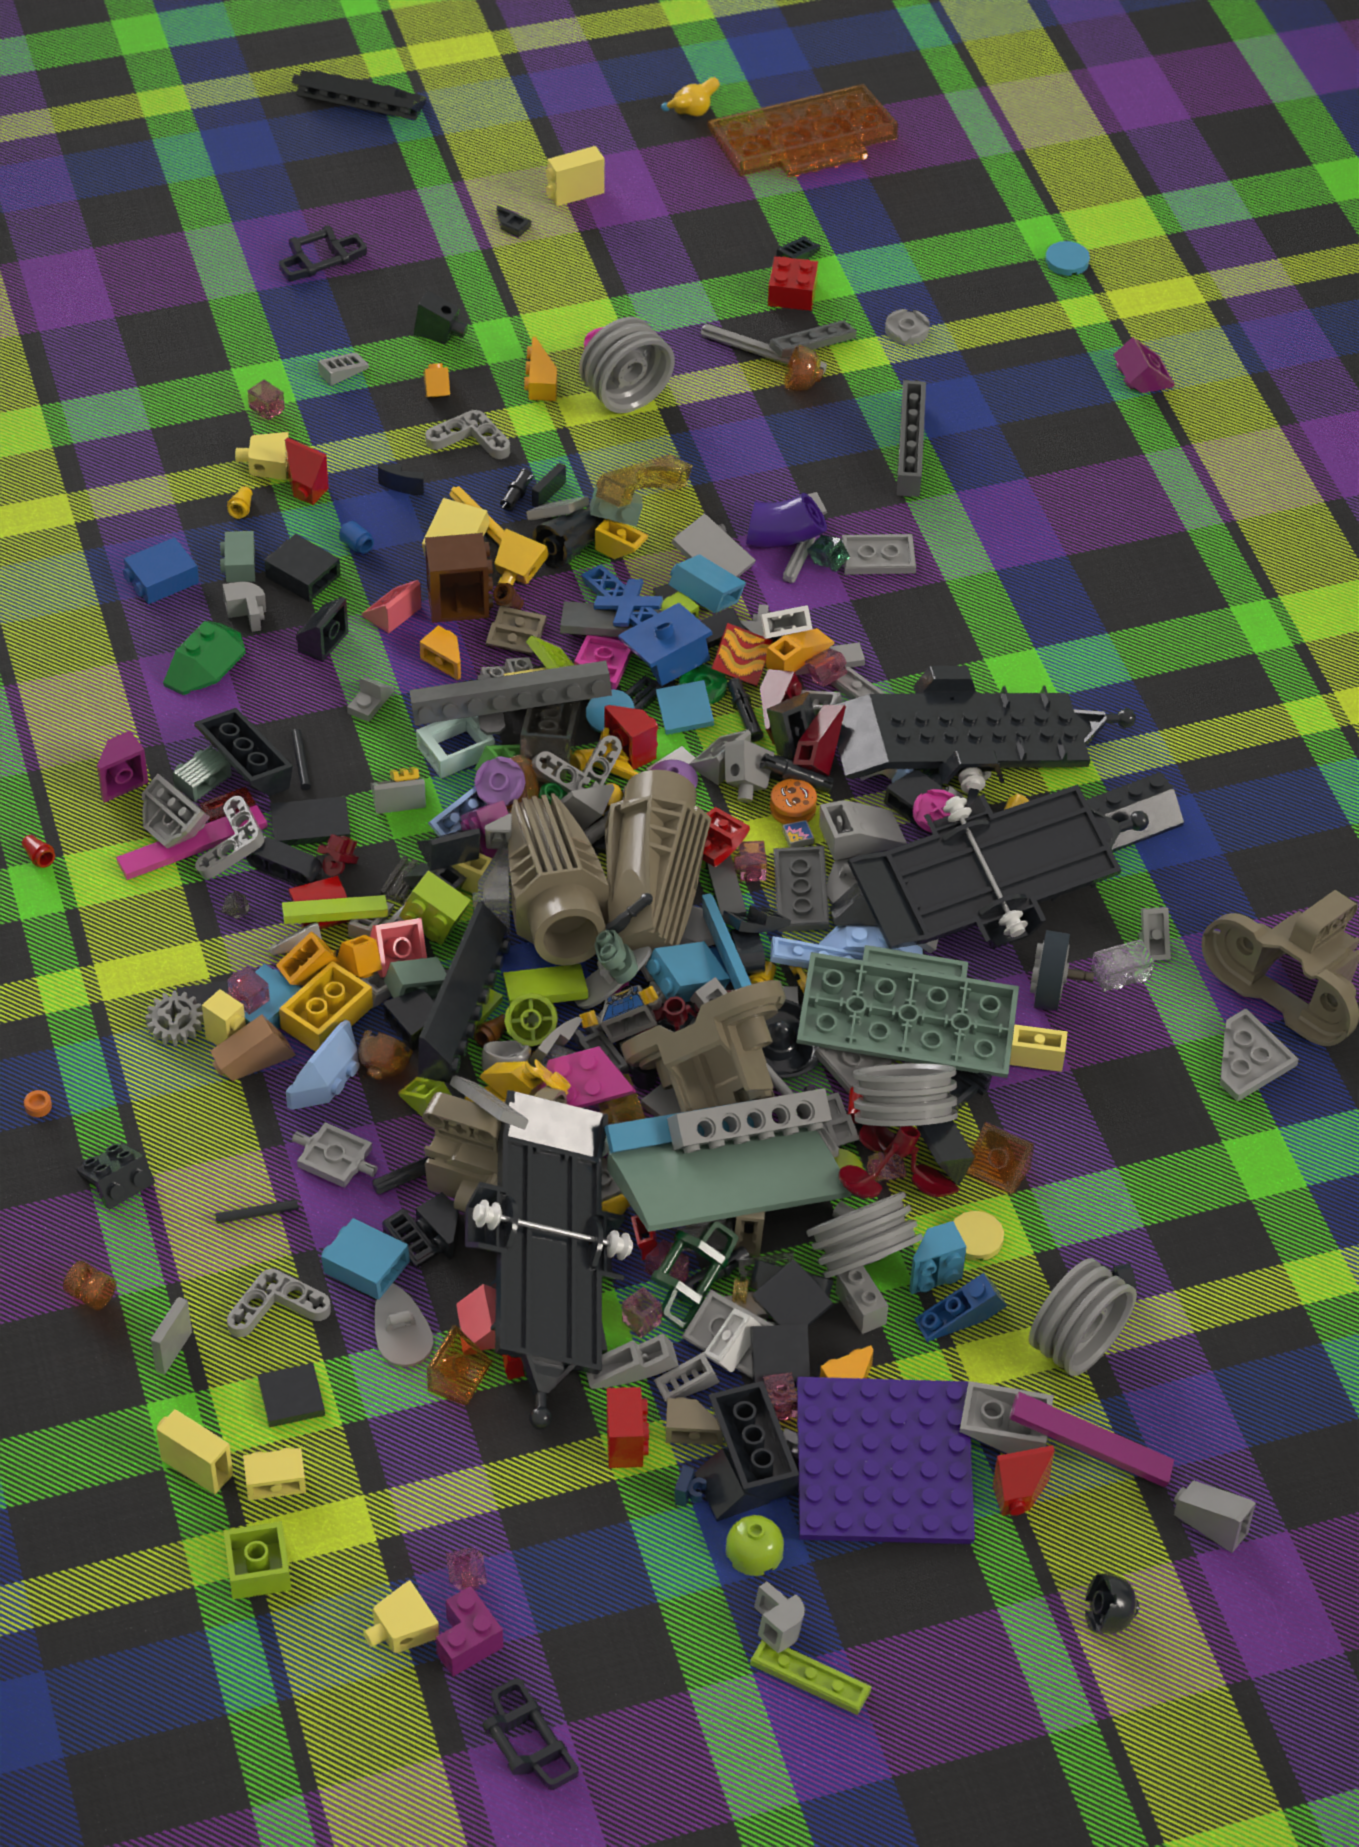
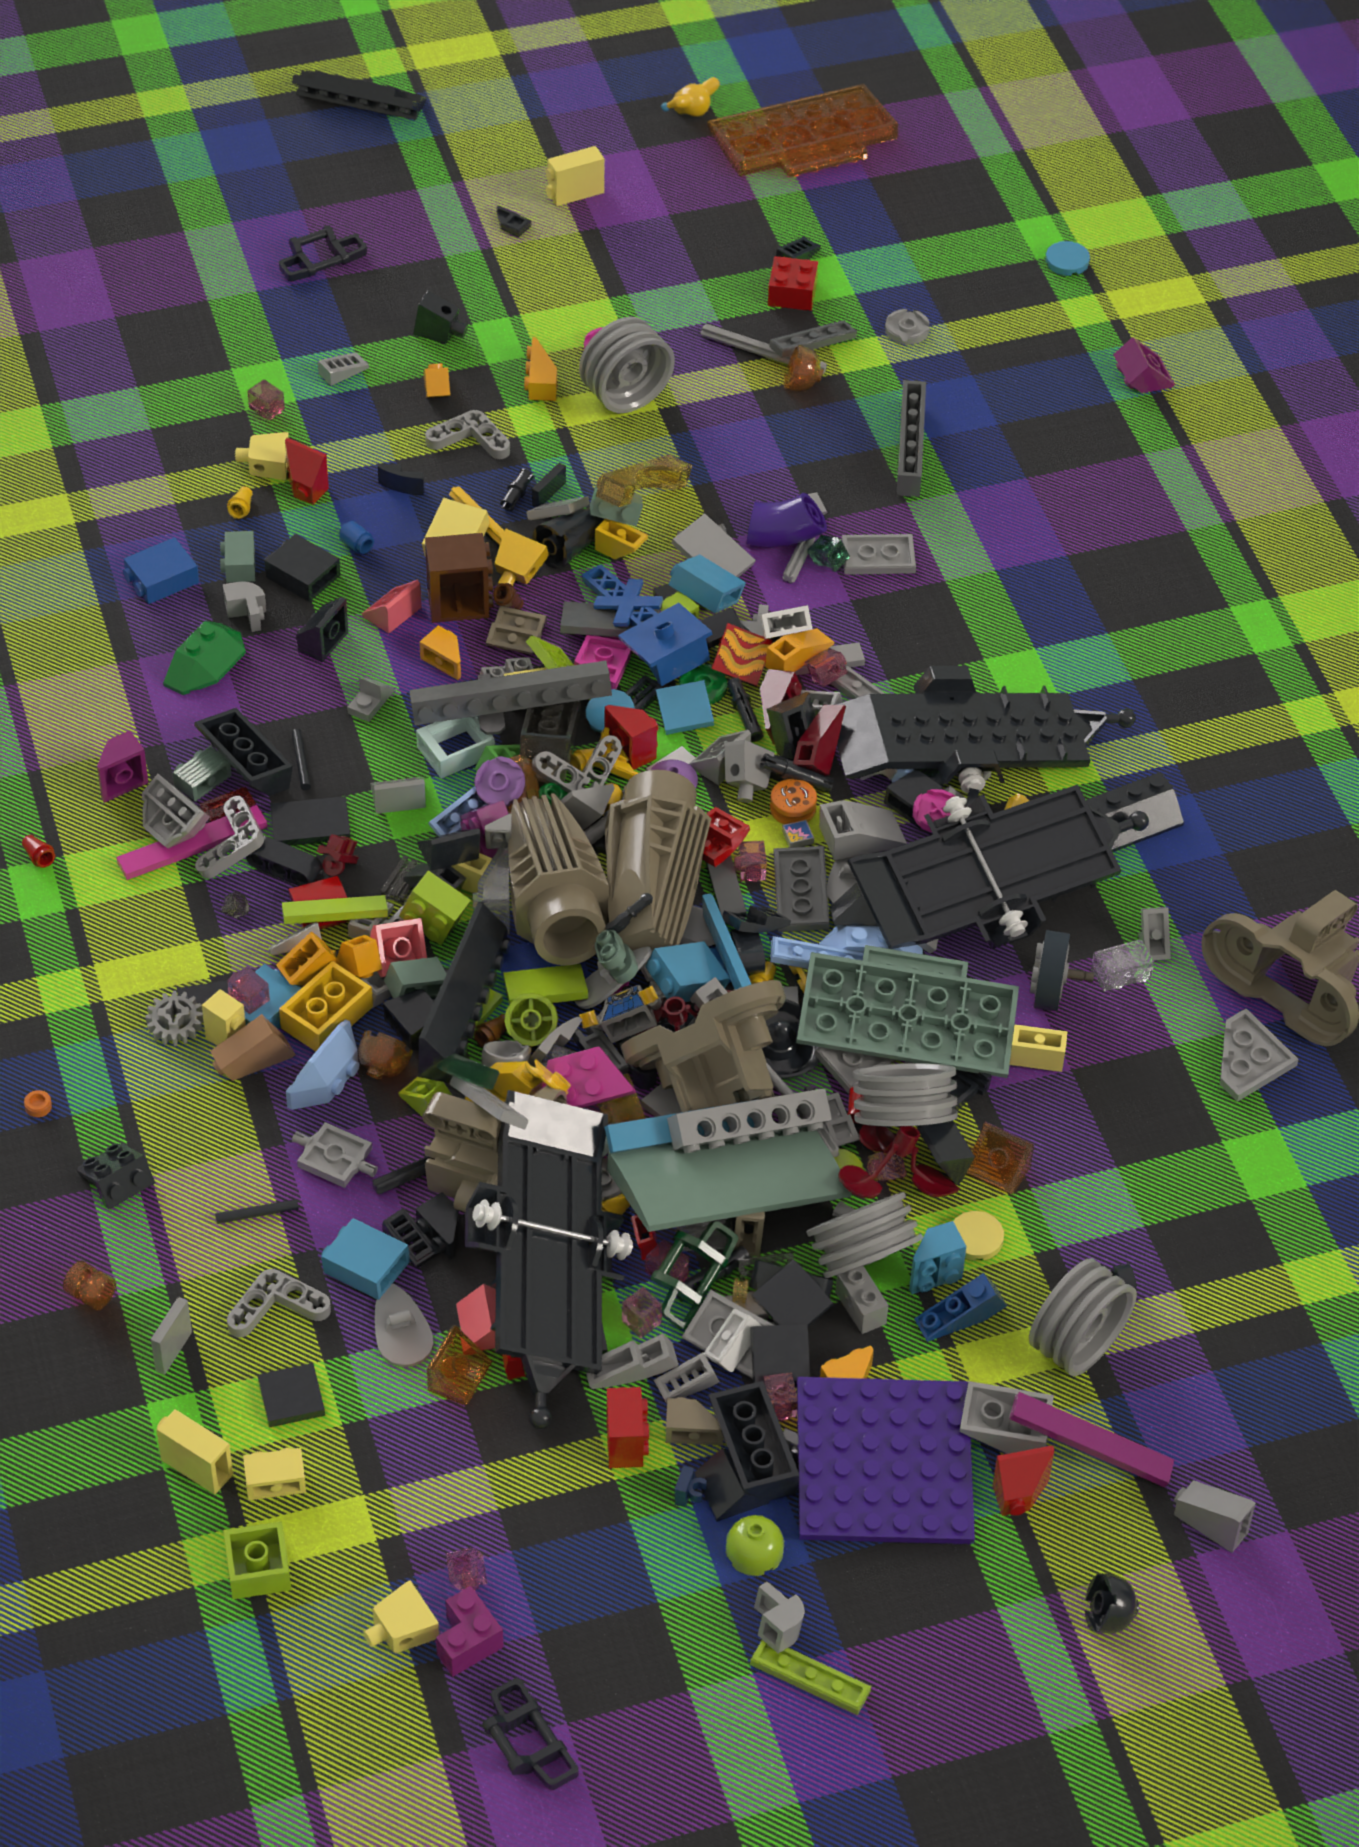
yellow tile [390,767,420,782] -> none
none -> clear green slope [437,1054,499,1090]

